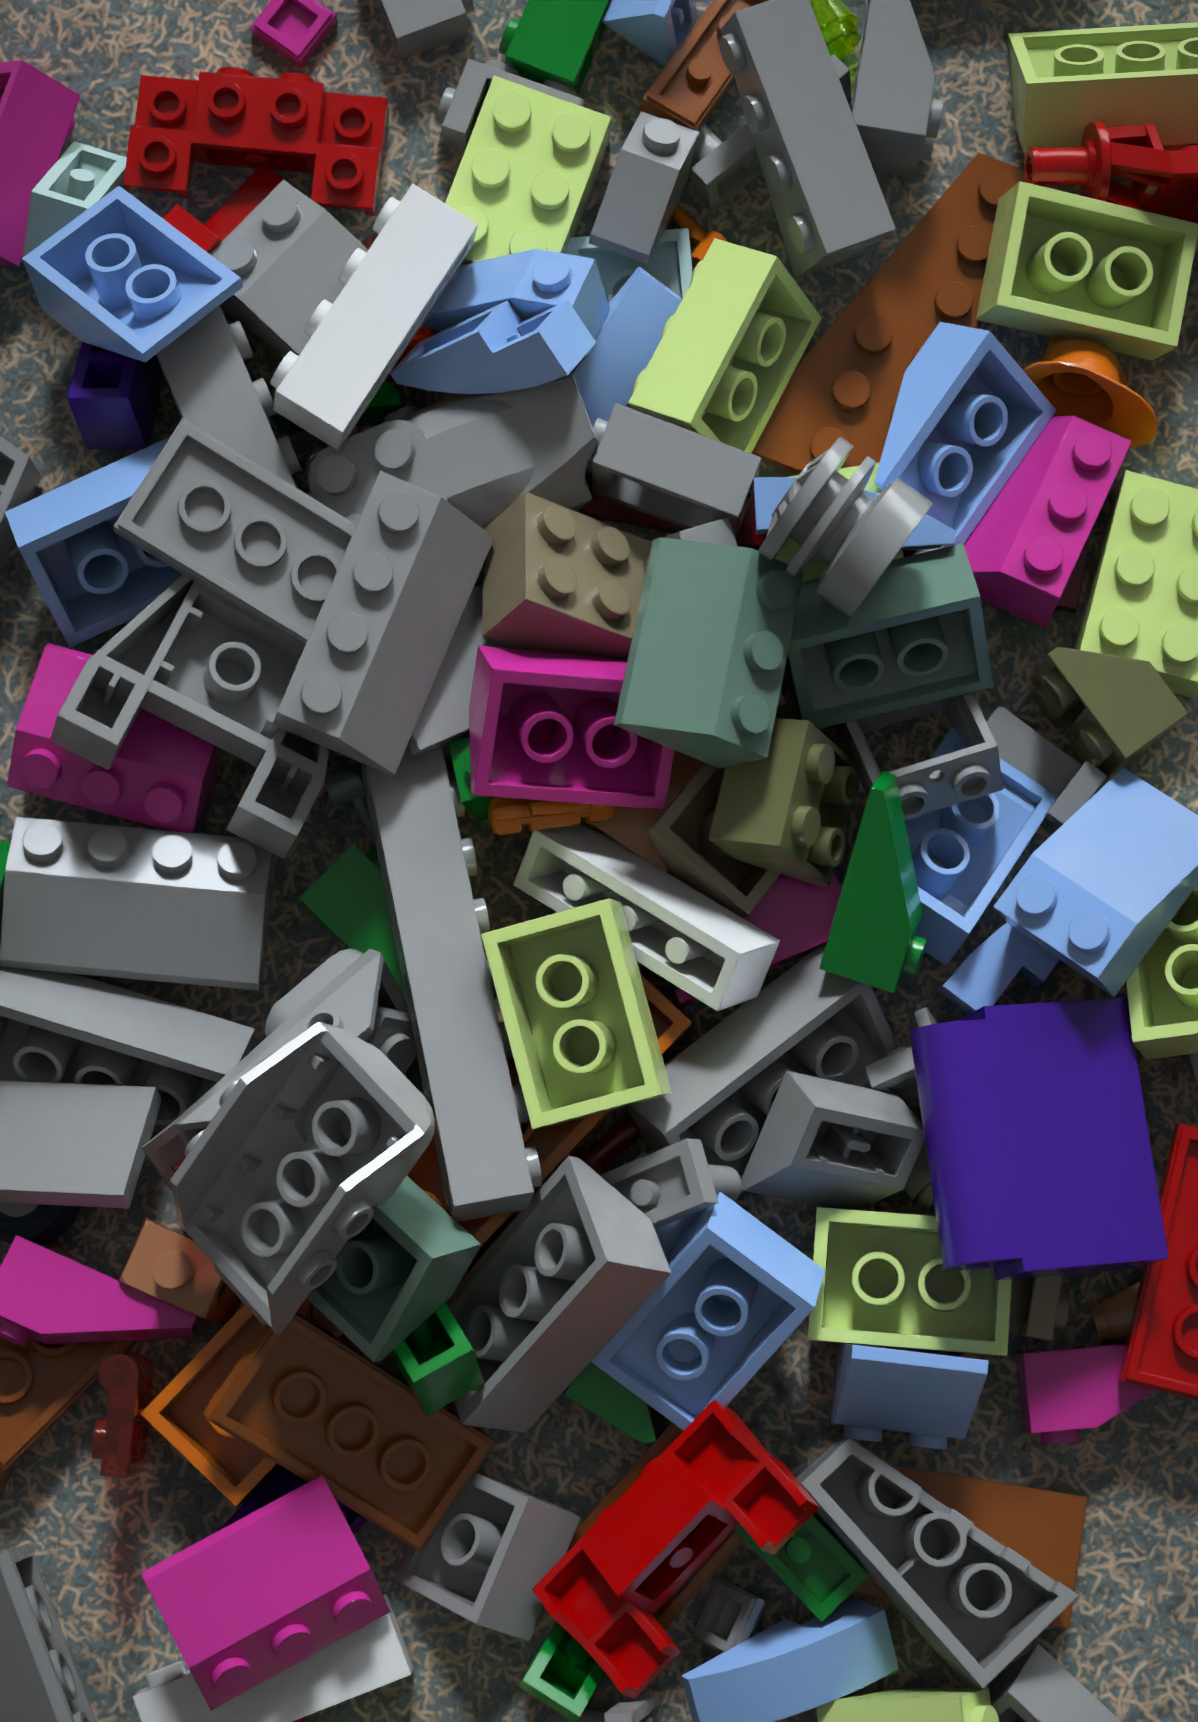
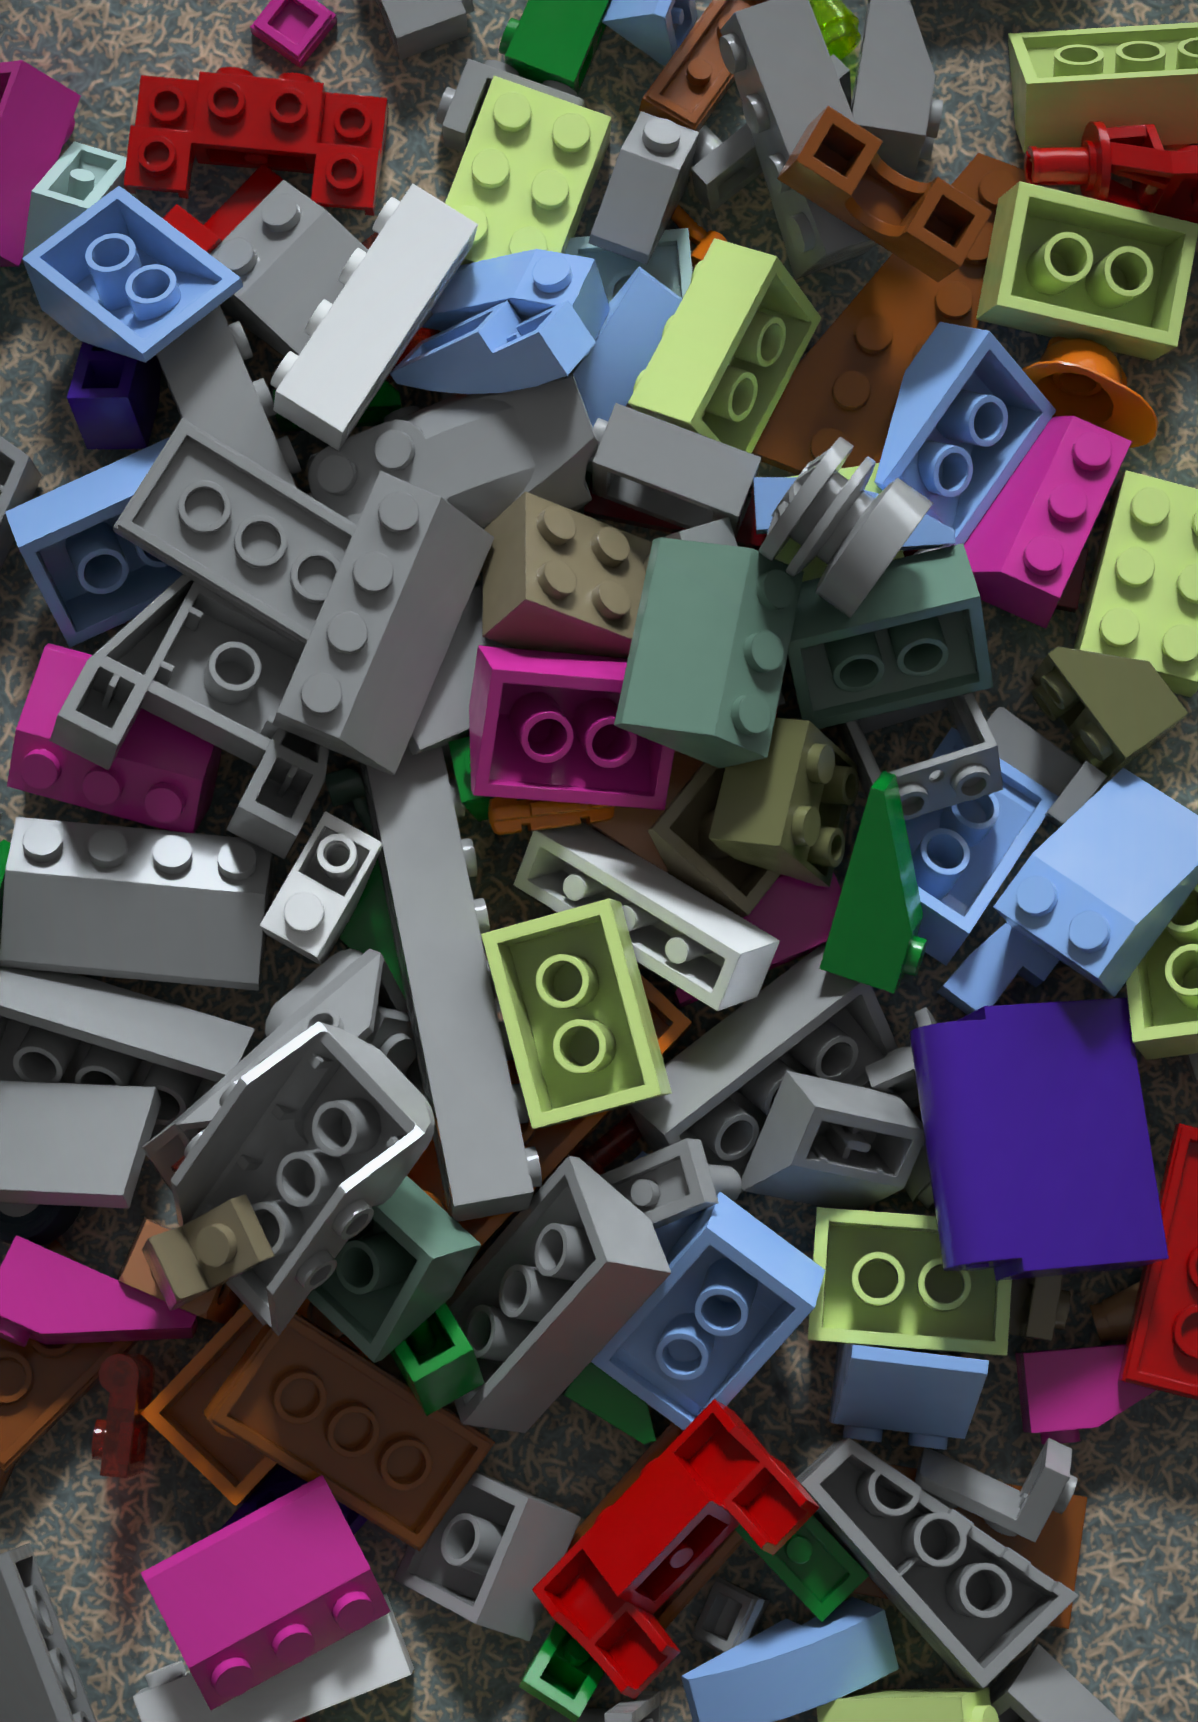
none -> dark tan slope [142,1194,275,1311]
none -> white slope [260,811,383,965]
none -> dark orange arch [777,106,992,282]
none -> light grey bracket [915,1438,1077,1542]

